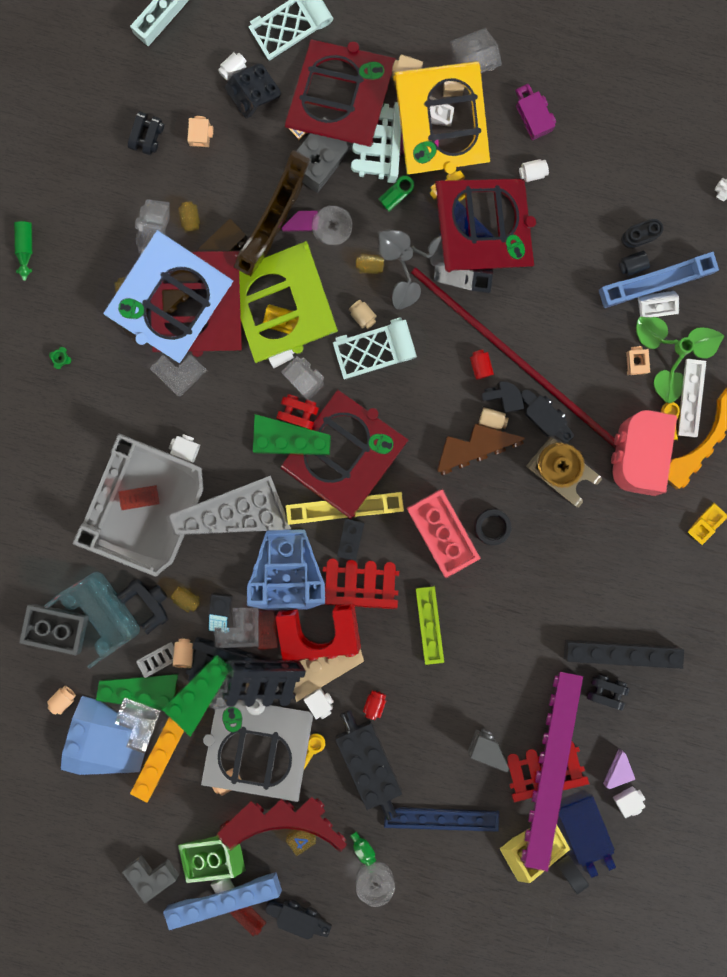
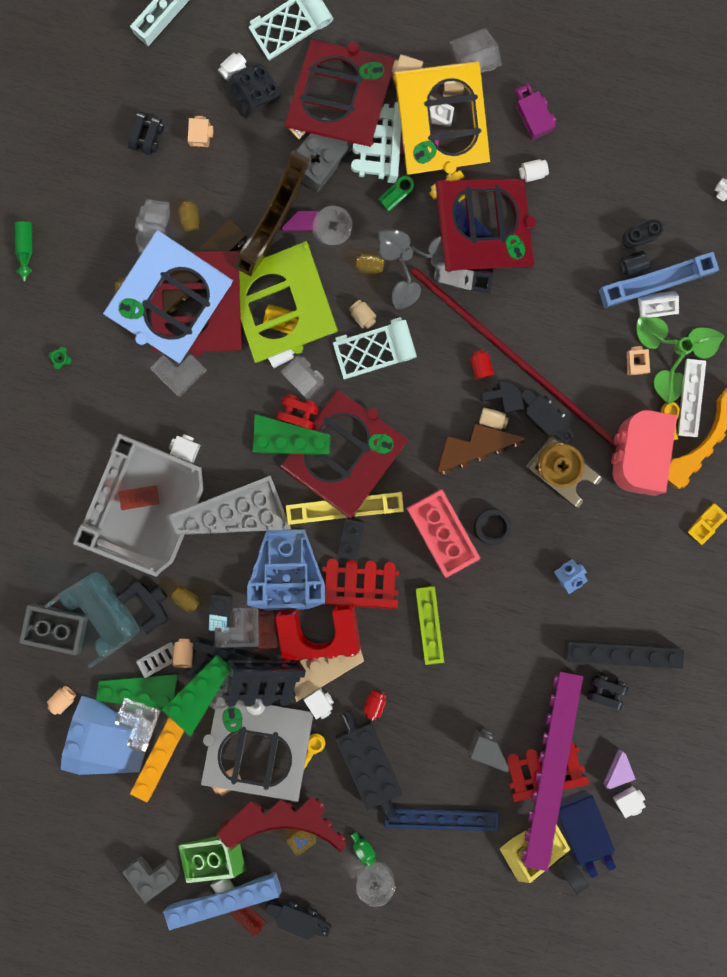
none -> medium blue brick [554,559,588,594]

